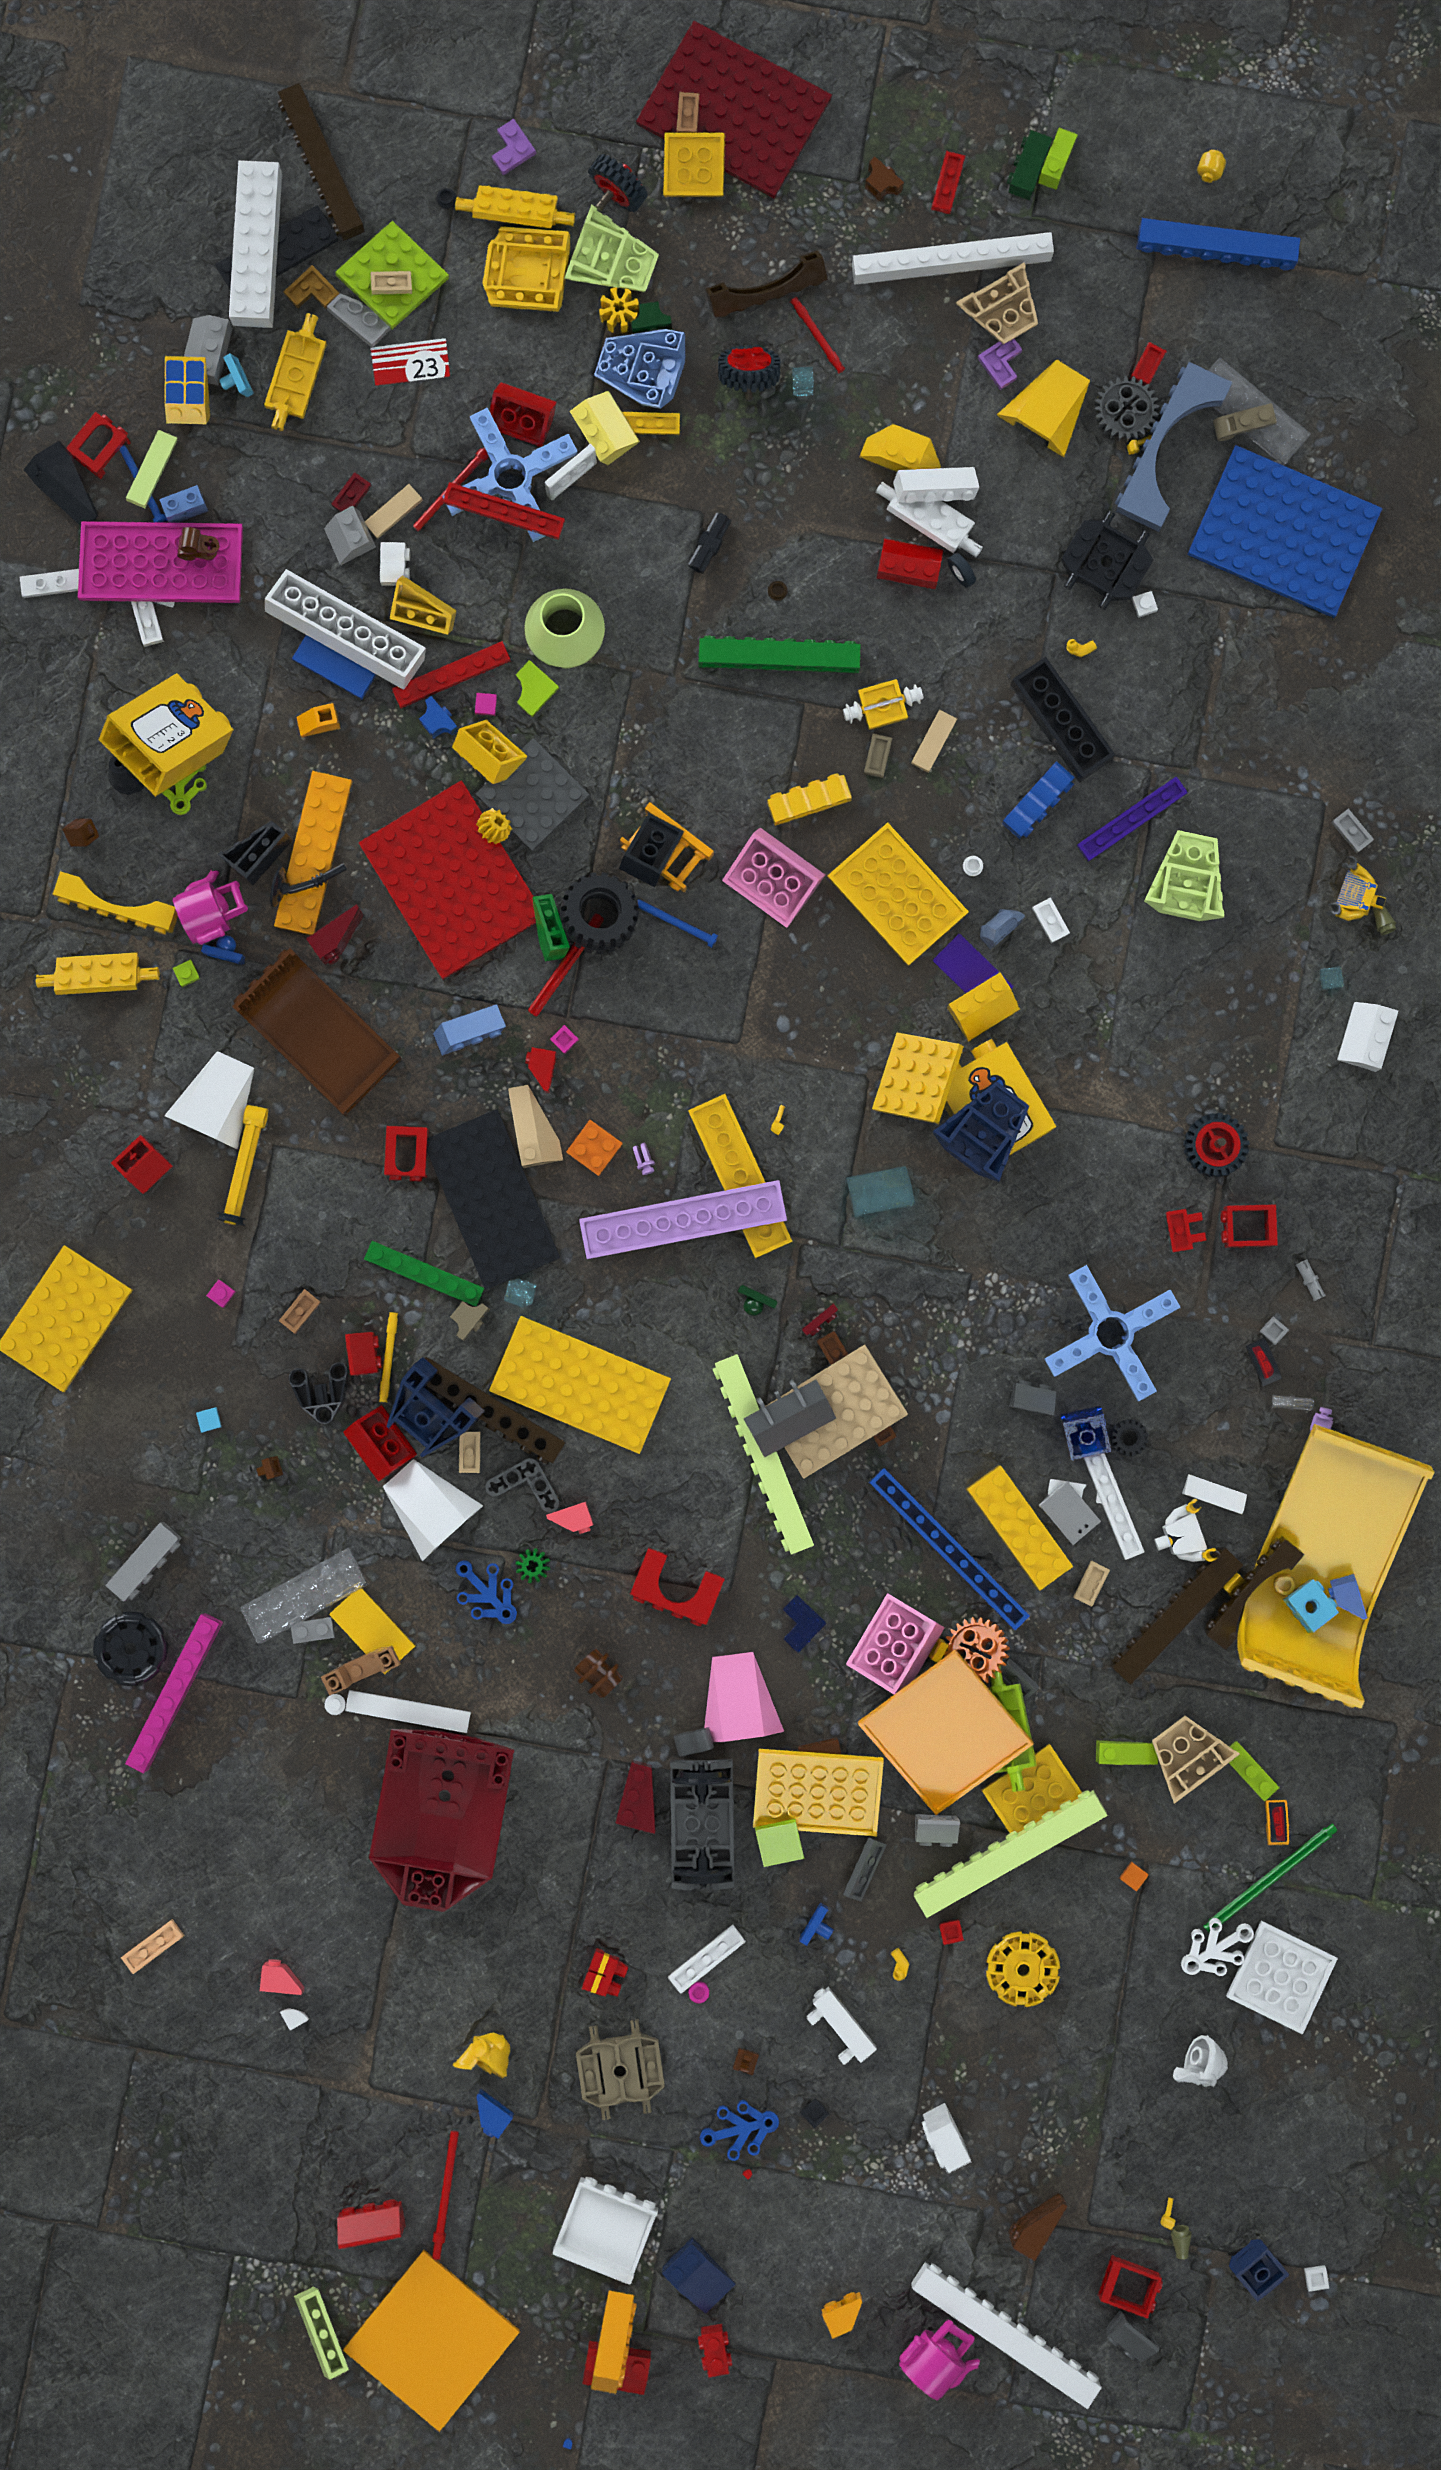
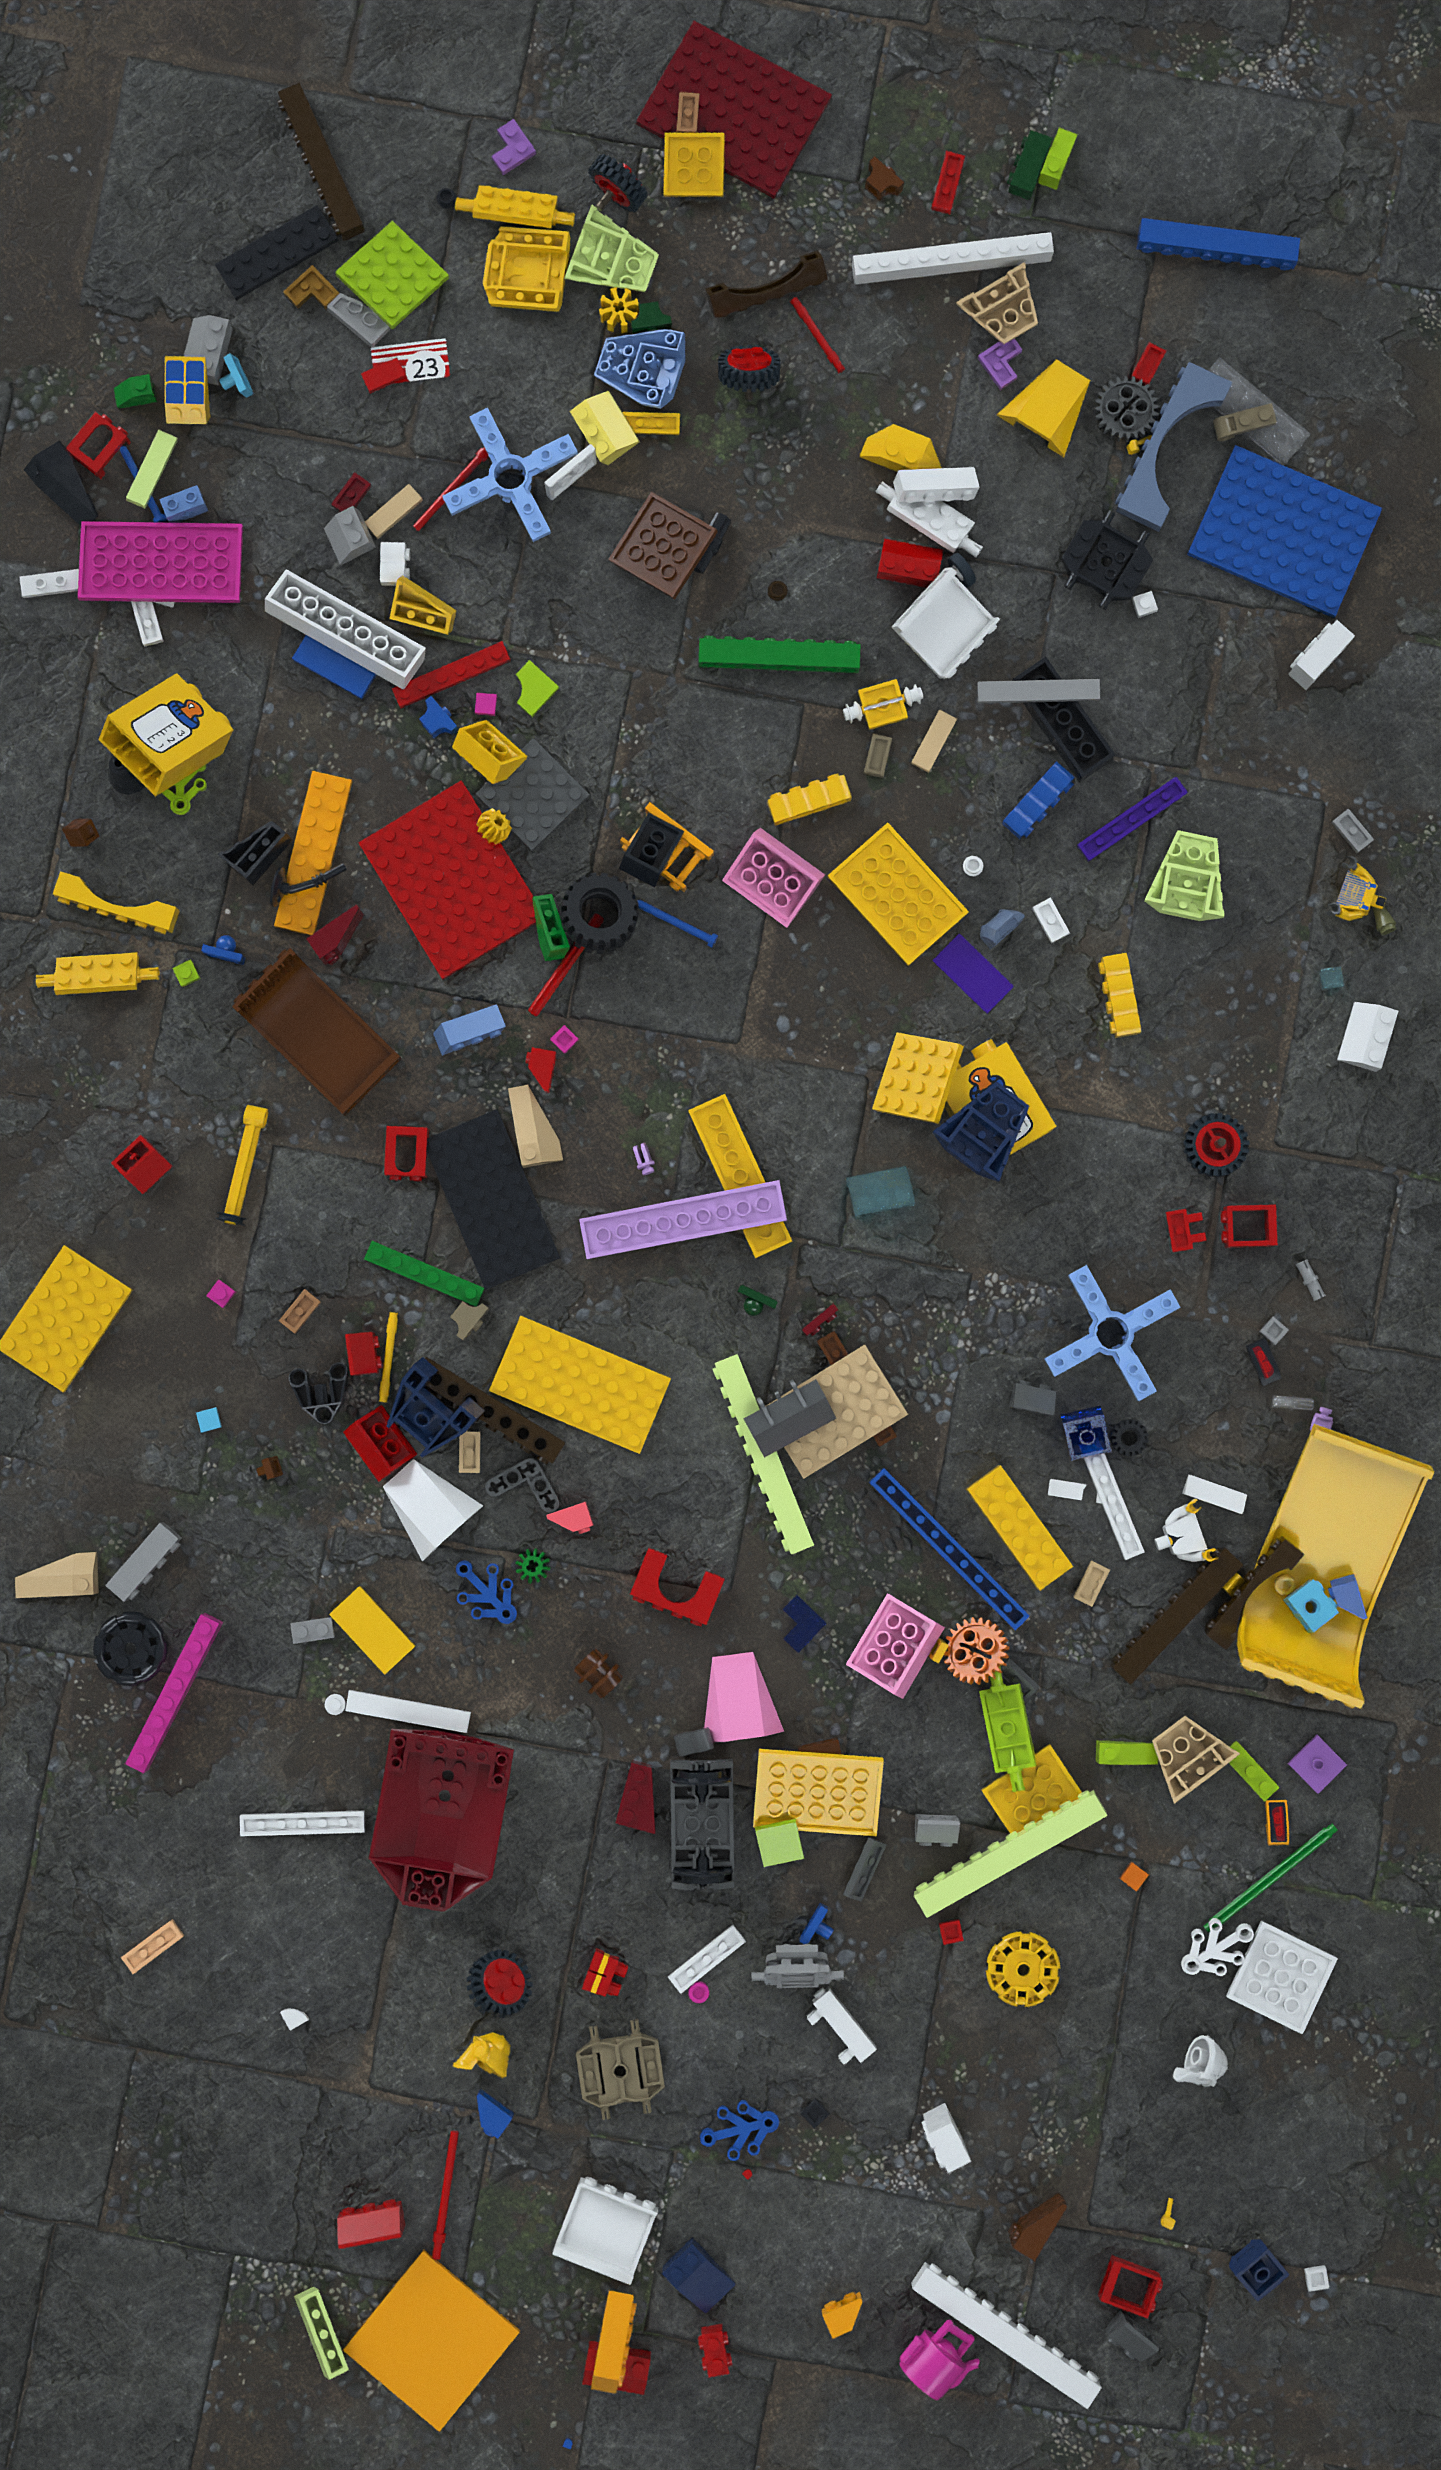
white wedge [165,1051,255,1150] -> none
dark pink piece [173,870,248,945] -> none
reddish brown piece [177,527,220,561] -> none
white brick [229,161,282,328] -> none
clear plate [240,1548,368,1645] -> none
coral slope [260,1959,304,1995] -> none
yellow plate [264,313,327,431] -> none
light orange slope [296,703,340,737] -> none
medium nougat slope [321,1646,401,1696] -> none
tan plate [371,271,412,295] -> none
red plate [443,482,565,540] -> none
red slope [489,382,557,447] -> none
clear light blue brick [504,1279,537,1307] -> none
yellowish green cone [525,589,605,668] -> none
orange plate [566,1120,623,1176] -> none
reddish brown tile [733,2047,759,2075] -> none
yellow hand [771,1105,785,1135] -> none
clear light blue brick [792,367,814,396] -> none
light orange tile [858,1649,1034,1815] -> none
yellow arm [891,1948,909,1981] -> none
yellow slope [947,972,1020,1042] -> none
light grey container [1039,1481,1101,1545] -> none
yellow arm [1066,639,1097,657] -> none
olive cone [1171,2225,1192,2259] -> none
yellow head [1197,150,1226,183] -> none
none -> tan wedge [15,1552,99,1598]
none -> green slope [114,374,157,409]
none -> white plate [240,1810,365,1836]
none -> red tile [361,358,406,393]
none -> wheel [466,1950,533,2019]
none -> reddish brown plate [608,492,718,600]
none -> light grey piece [752,1944,844,1988]
none -> white panel [892,567,1000,679]
none -> light grey tile [977,679,1100,703]
none -> yellow brick [1098,953,1141,1038]
none -> medium lavender plate [1287,1734,1347,1794]
none -> white brick [1288,620,1355,690]

